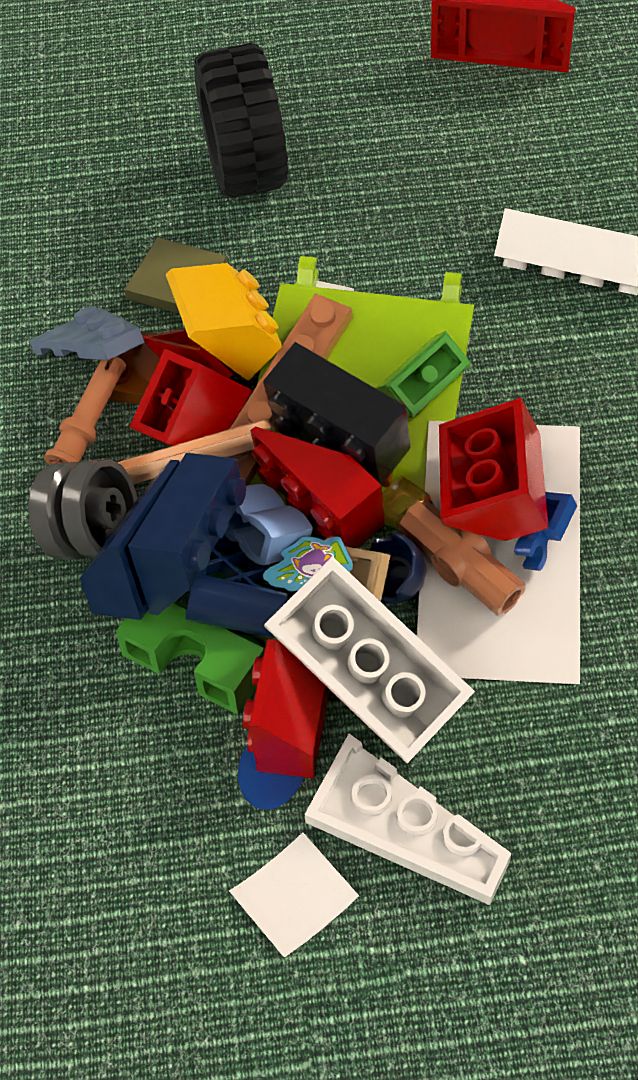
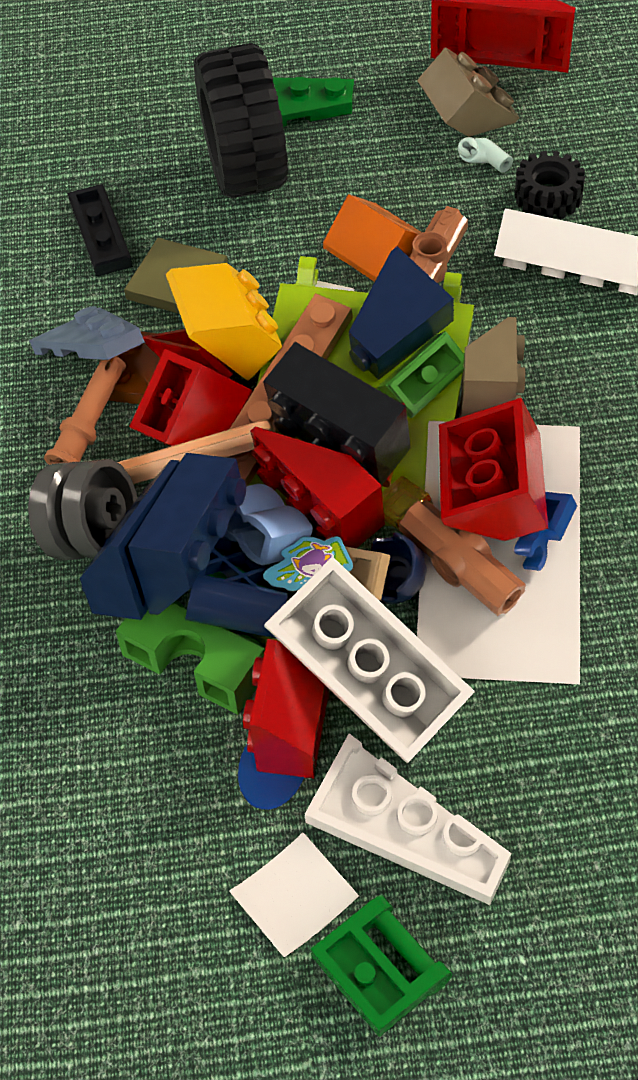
none -> black tile [67,184,133,277]
none -> green wing [273,77,355,127]
none -> green plate [310,895,453,1037]
none -> orange slope [323,194,422,282]
none -> dark blue slope [349,246,454,380]
none -> nougat piece [409,206,468,283]
none -> dark tan slope [417,47,520,137]
none -> light aqua arm [458,137,513,173]
none -> dark tan slope [460,317,525,417]
none -> black tyre [515,151,585,219]

